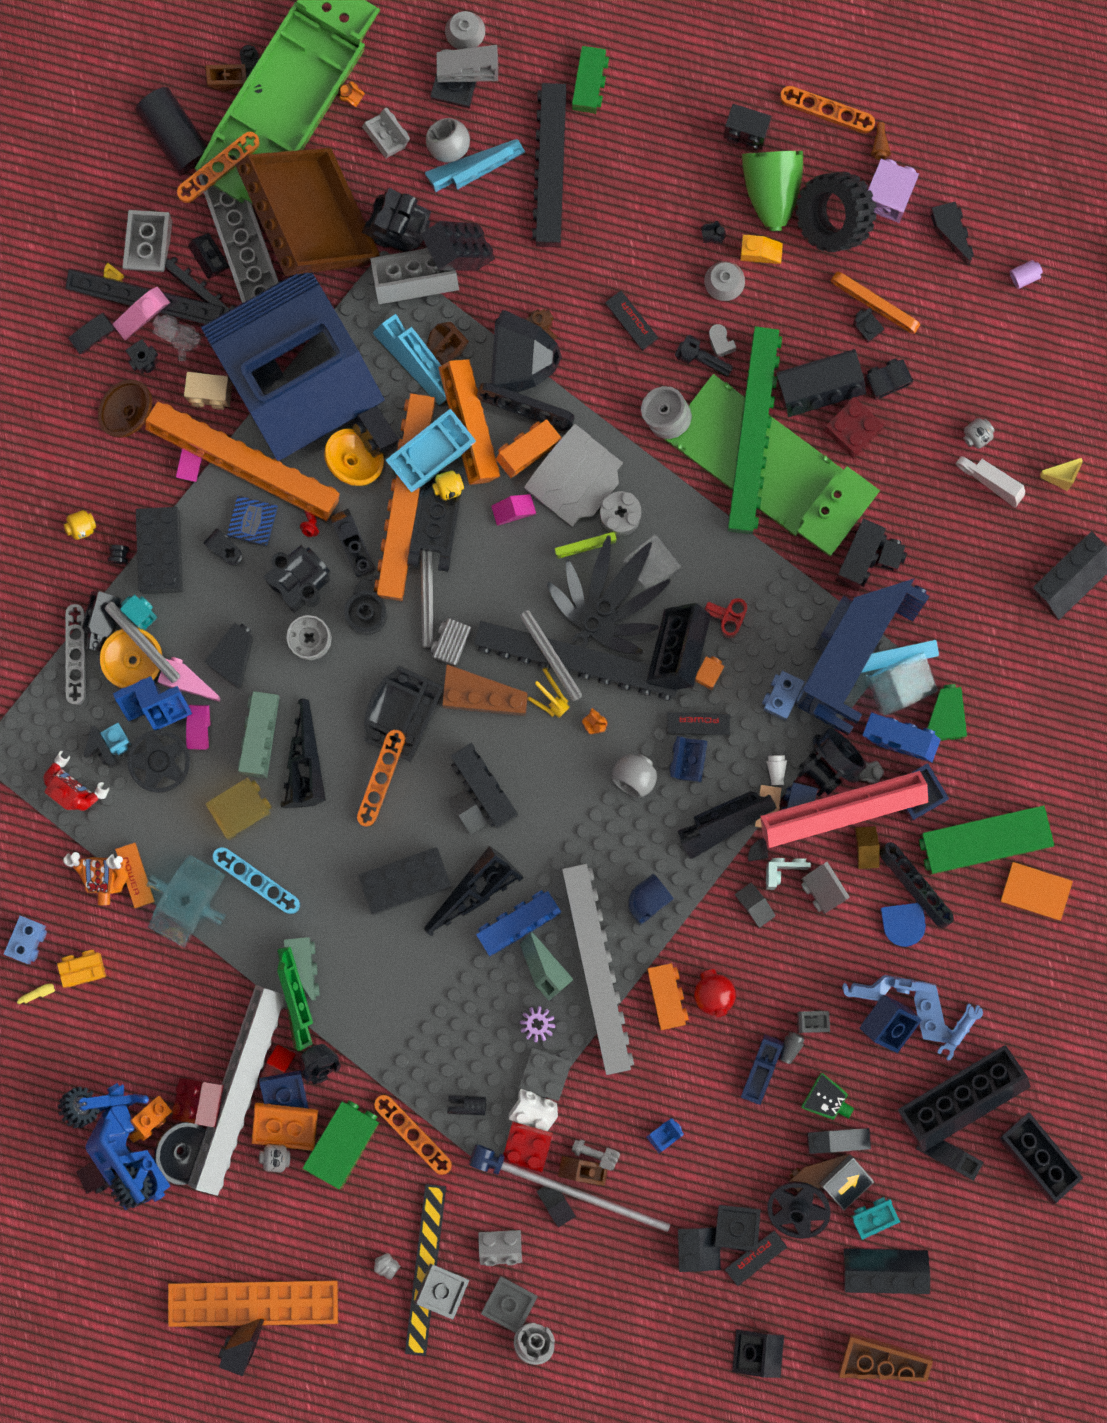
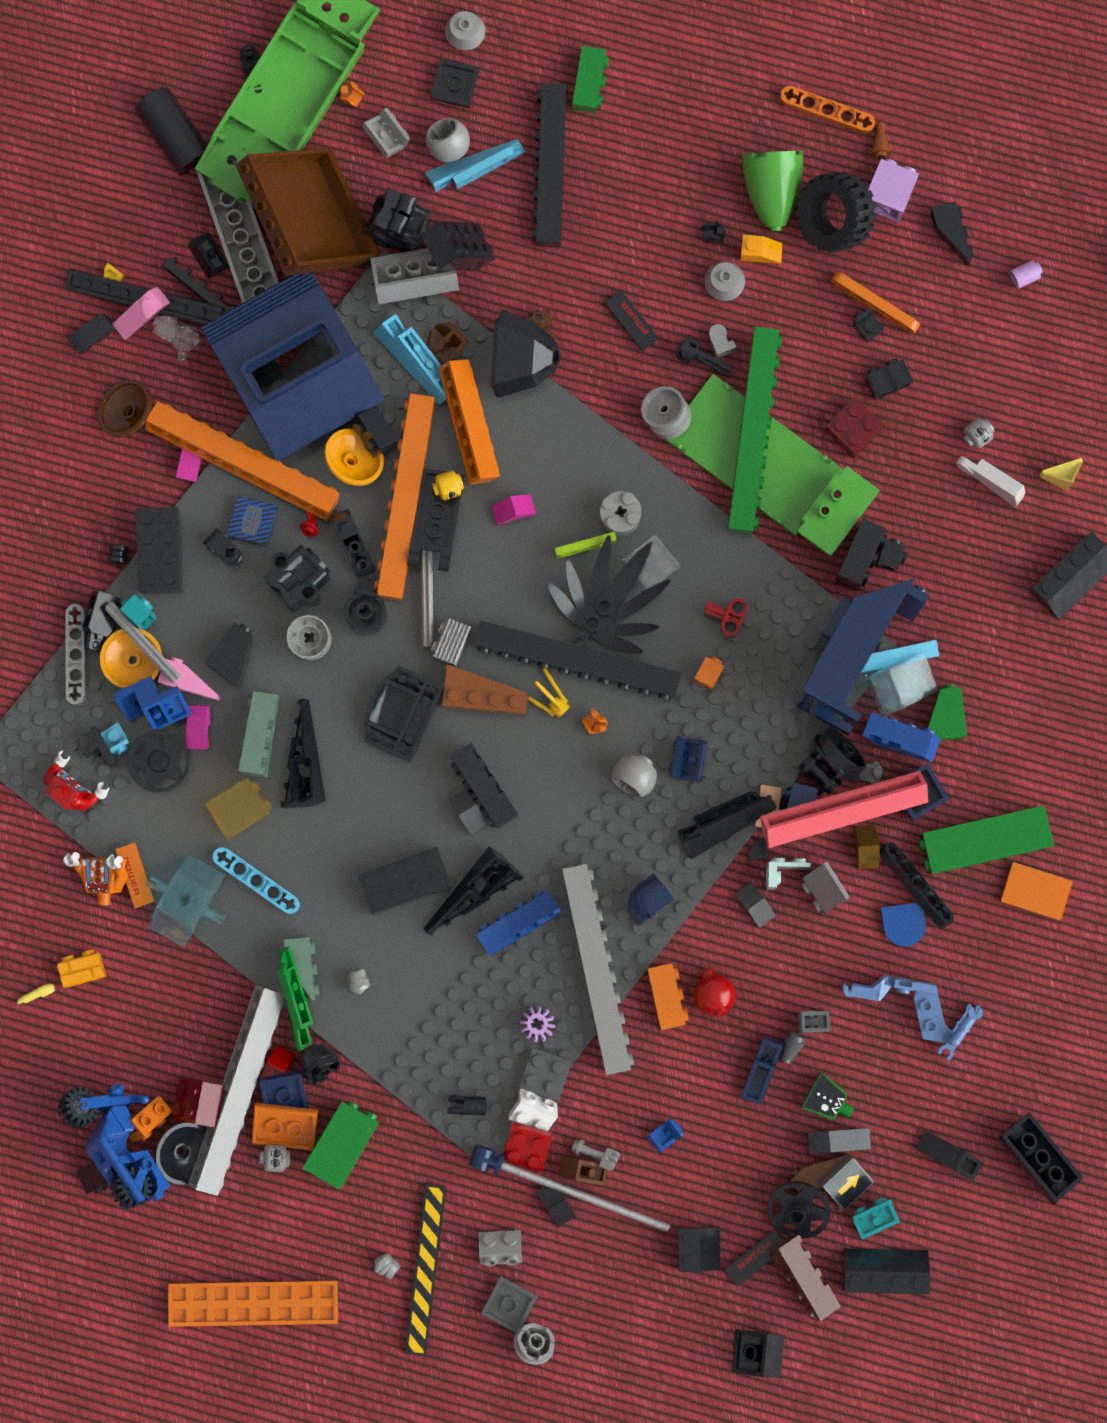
medium blue brick [4,916,47,964] -> none
yellow head [64,510,96,540] -> none
light grey slope [123,210,172,272] -> none
black brick [125,339,158,374] -> none
orange beam [177,132,259,203] -> none
tan brick [184,372,232,410] -> none
reddish brown slope [204,64,247,92] -> none
black slope [218,1319,264,1376] -> none
orange beam [357,730,406,827] -> none
orange beam [374,1095,452,1175] -> none
medium azure slope [386,409,476,493] -> none
plate [414,1264,469,1320] -> none
light grey wedge [437,45,498,82] -> none
black beam [477,383,575,430] -> none
orange brick [496,419,562,478] -> none
light grey axle [520,610,582,701] -> none
sand green slope [520,932,574,1001] -> none
light grey slope [524,424,623,527] -> none
black slope [647,603,711,690] -> none
black tile [667,712,730,735] -> none
black plate [714,1205,761,1253] -> none
black brick [724,104,772,151] -> none
medium blue brick [762,671,805,721] -> none
white cone [766,755,787,785] -> none
black slope [776,349,866,418] -> none
dark orange wedge [838,1332,933,1382] -> none
dark blue brick [859,995,922,1053] -> none
black brick [898,1045,1031,1152] -> none
none -> light grey arm [347,969,370,994]
none -> wedge [769,1235,841,1321]

